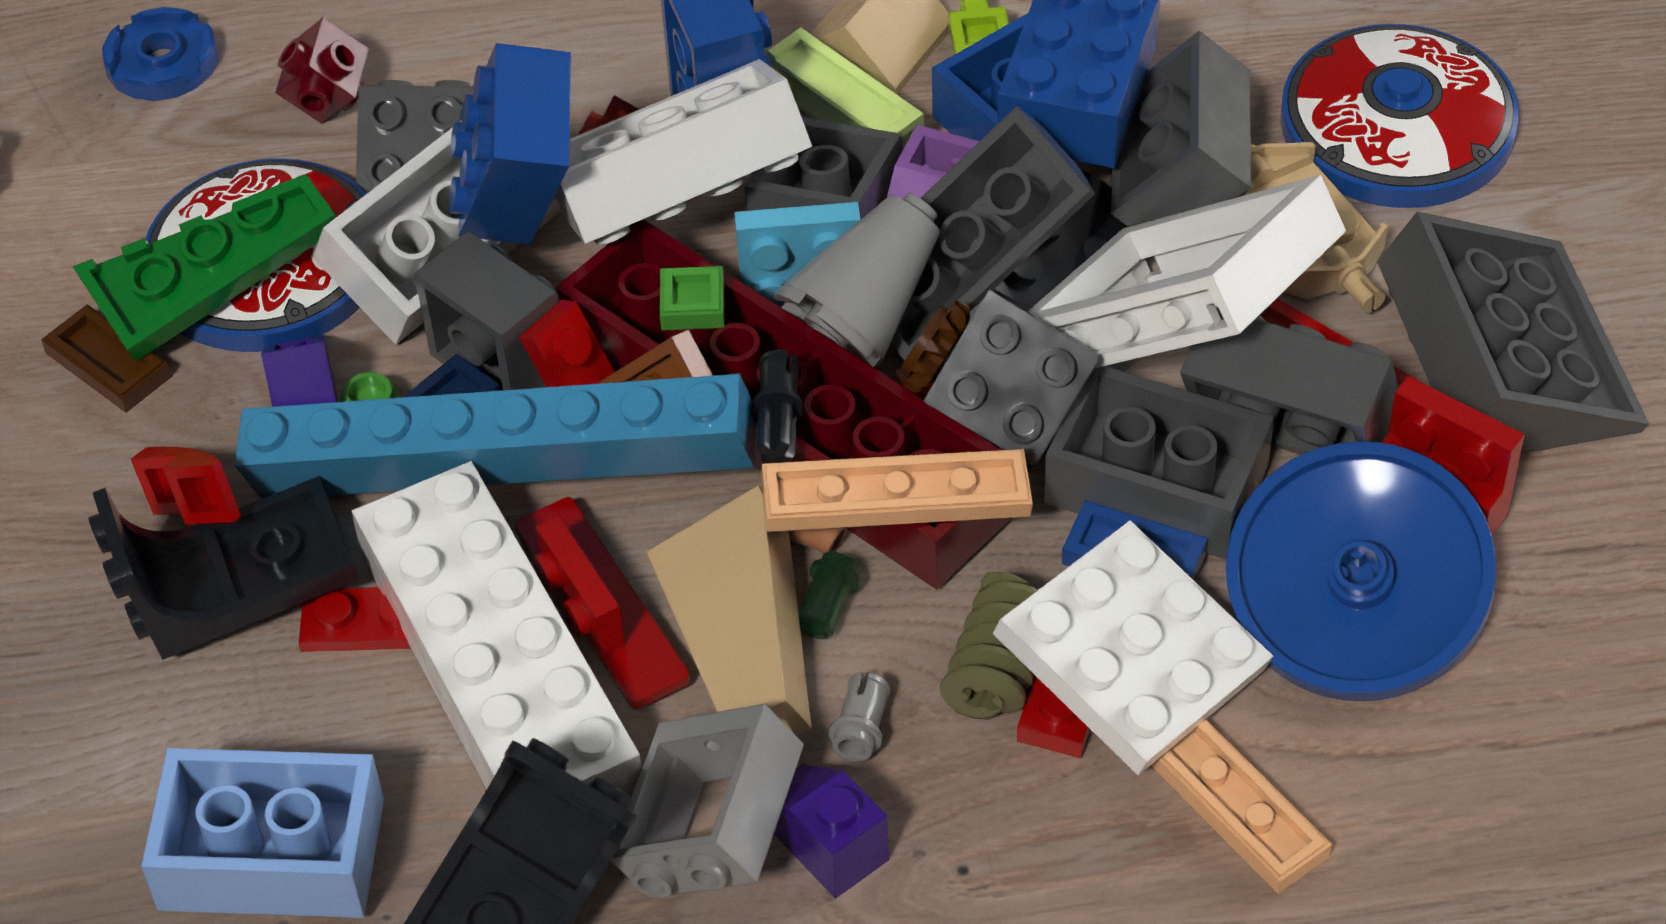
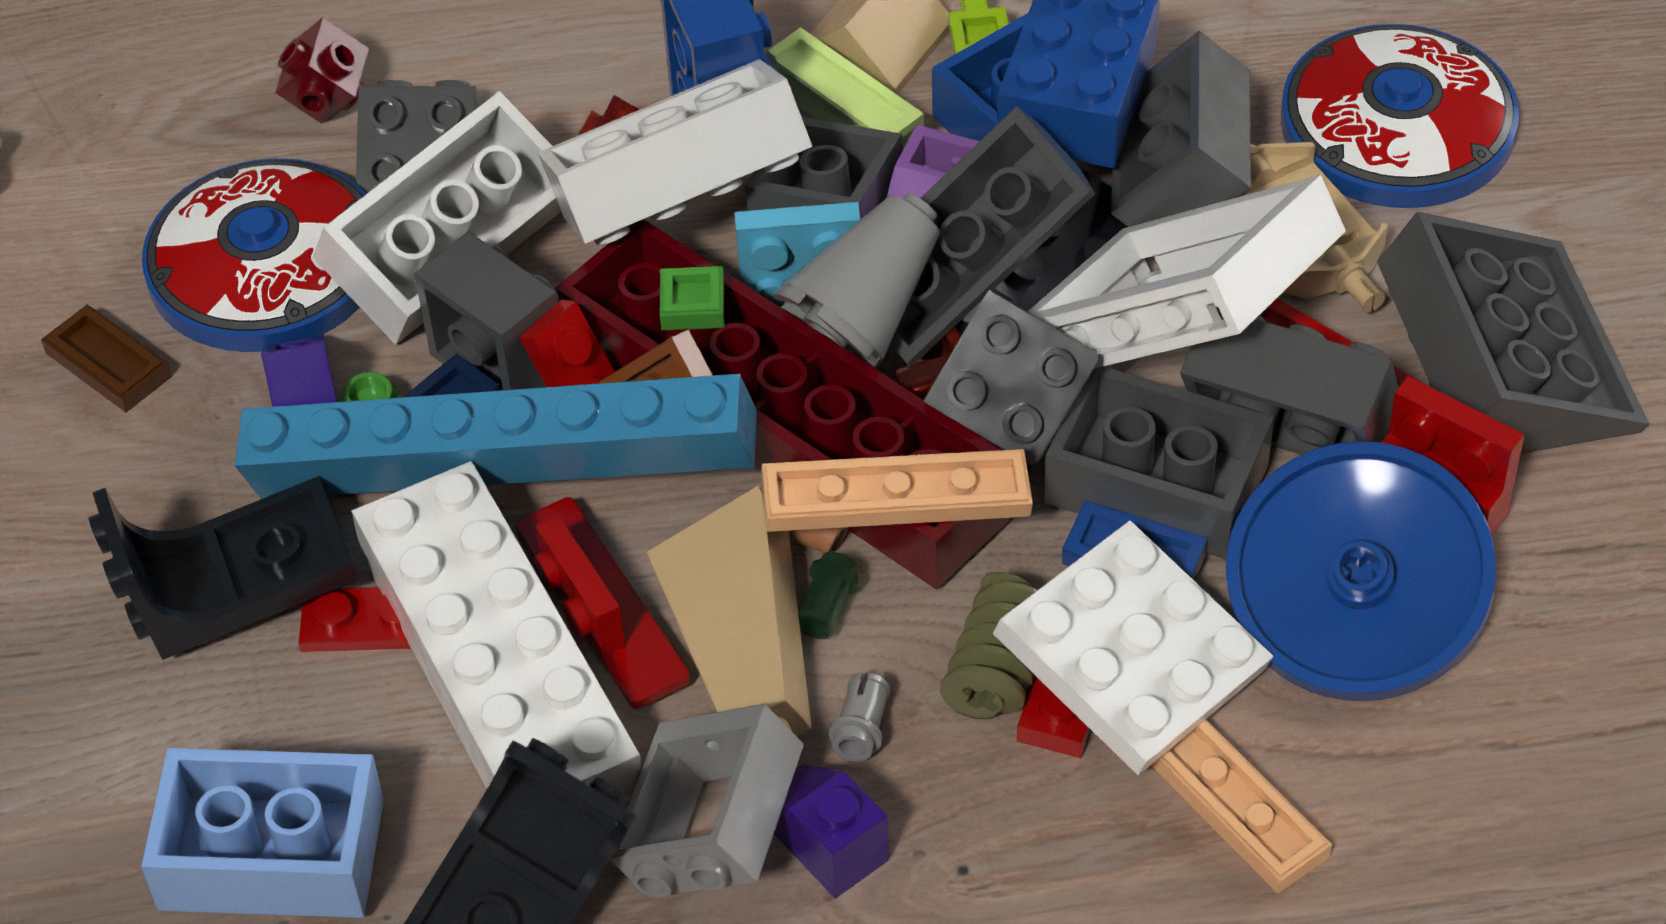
green wing [72,174,336,362] -> none
blue tile [102,7,218,101] -> none
red slope [131,446,242,525] -> none
blue brick [449,43,571,244] -> none
black axle [752,349,803,464] -> none
reddish brown gear [900,299,970,394] -> none

